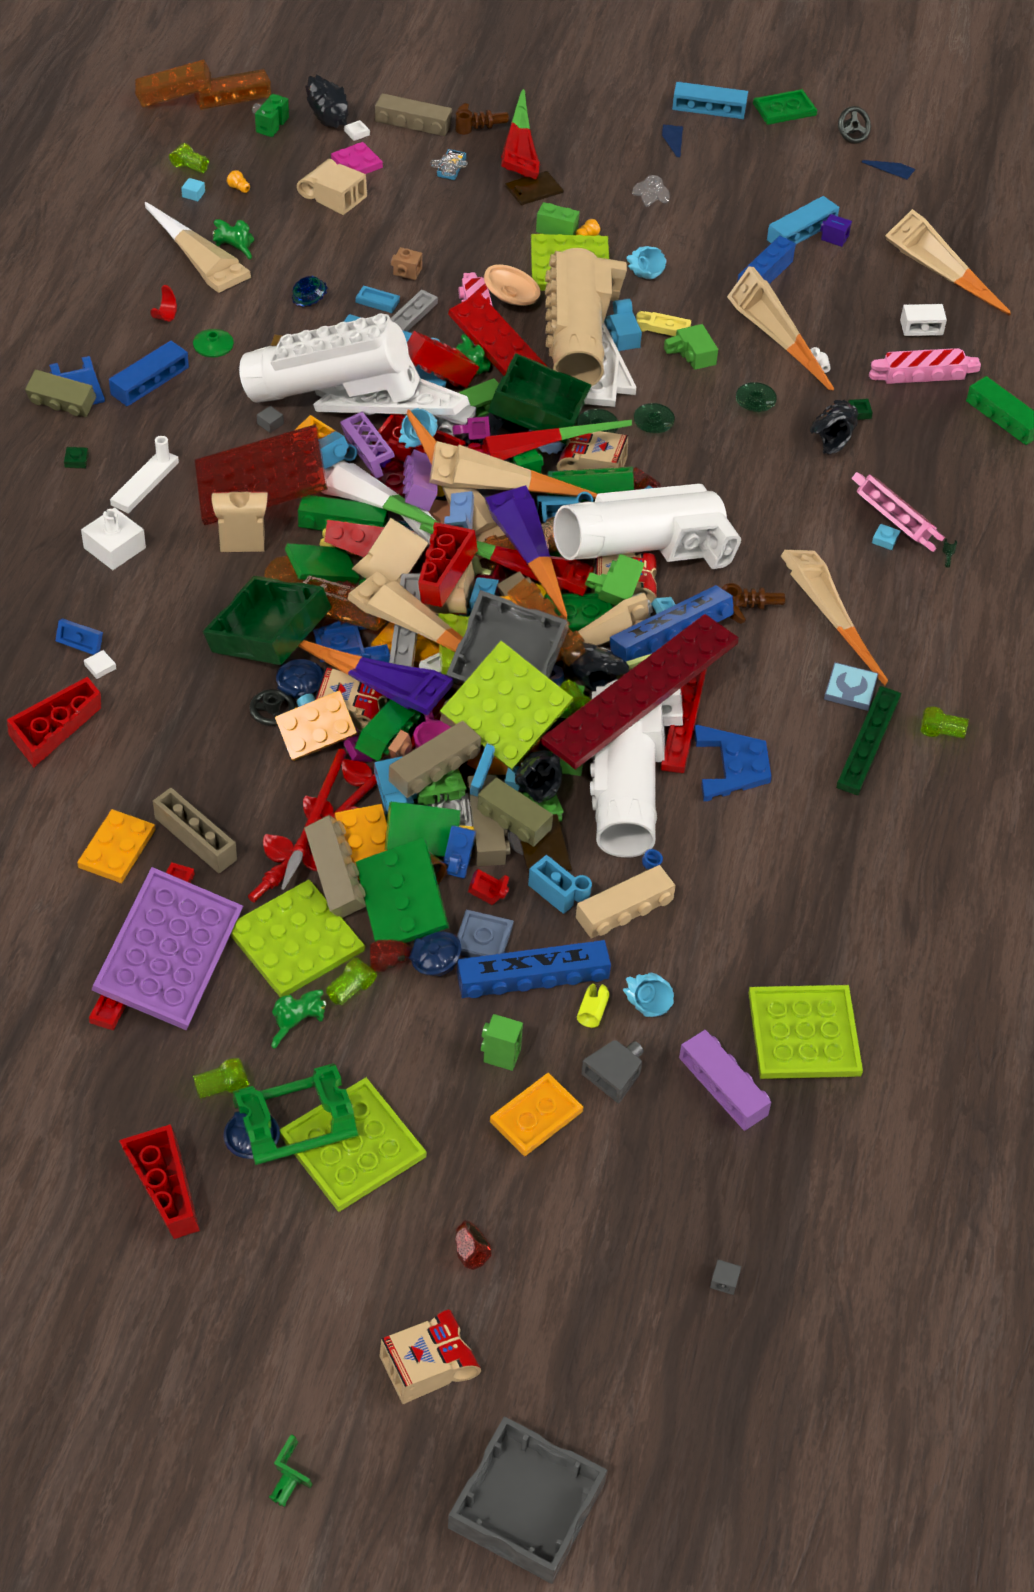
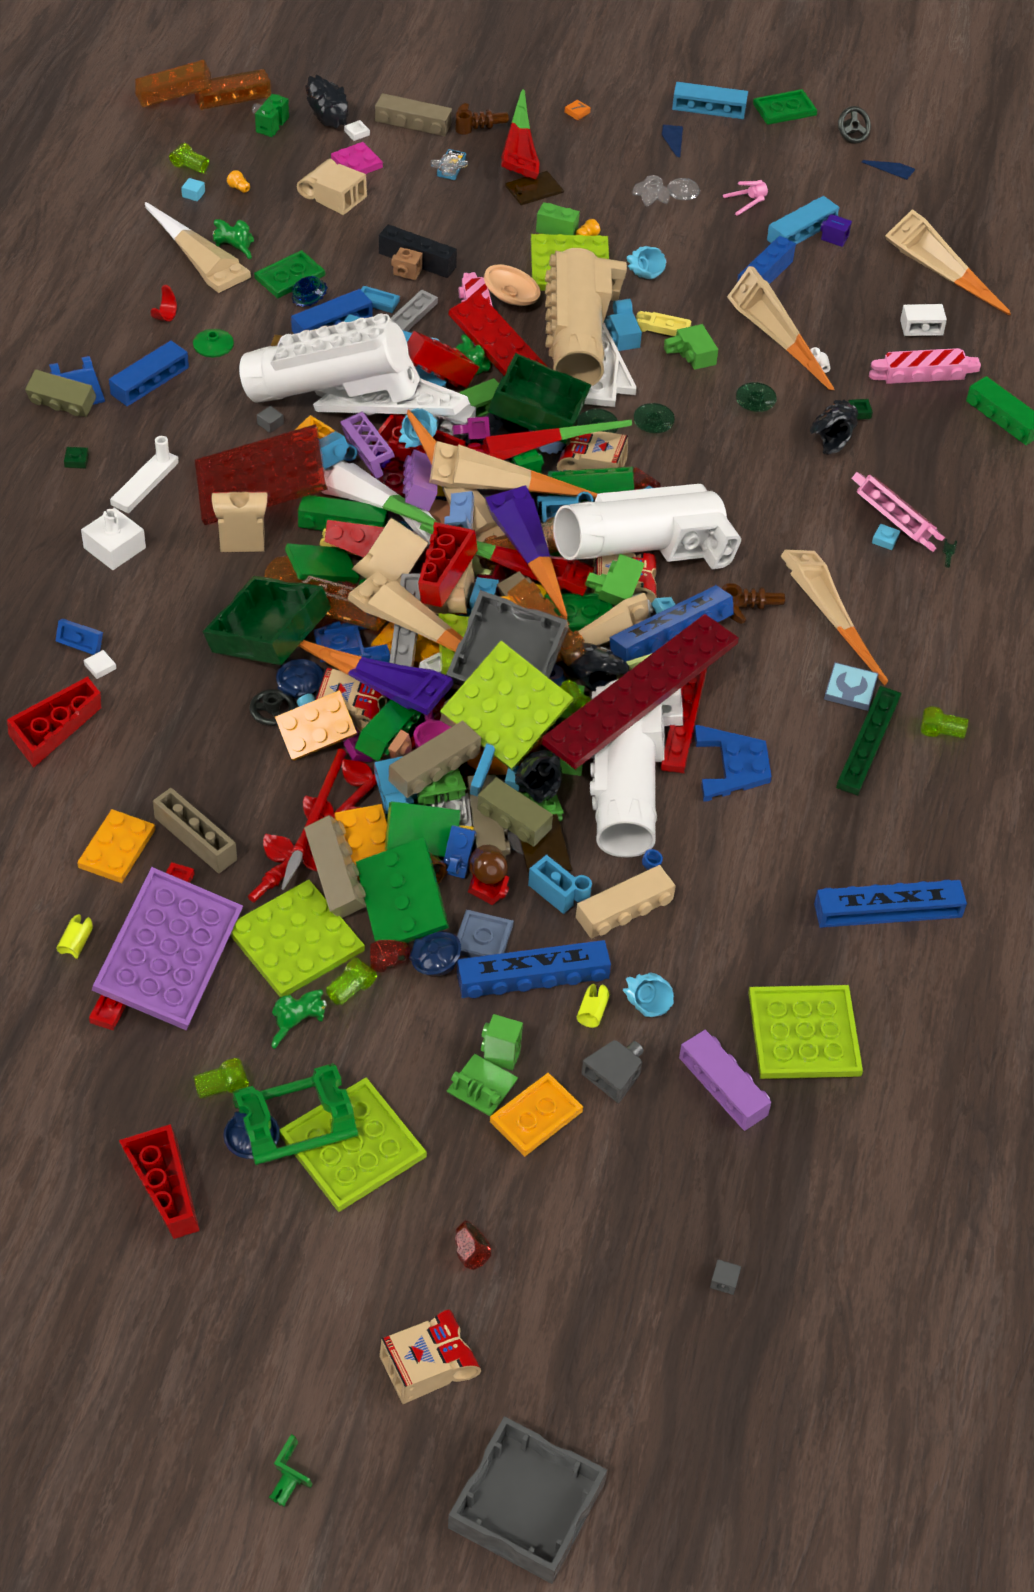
none -> neon yellow piece [57,914,93,959]
none -> green tile [254,250,325,299]
none -> blue brick [291,289,373,334]
none -> black brick [379,224,457,278]
none -> bright green hinge [447,1053,518,1116]
none -> reddish brown helmet [469,844,508,885]
none -> orange tile [565,100,591,120]
none -> clear piece [667,178,700,200]
none -> bright pink plant [723,180,768,216]
none -> blue brick [814,880,967,928]

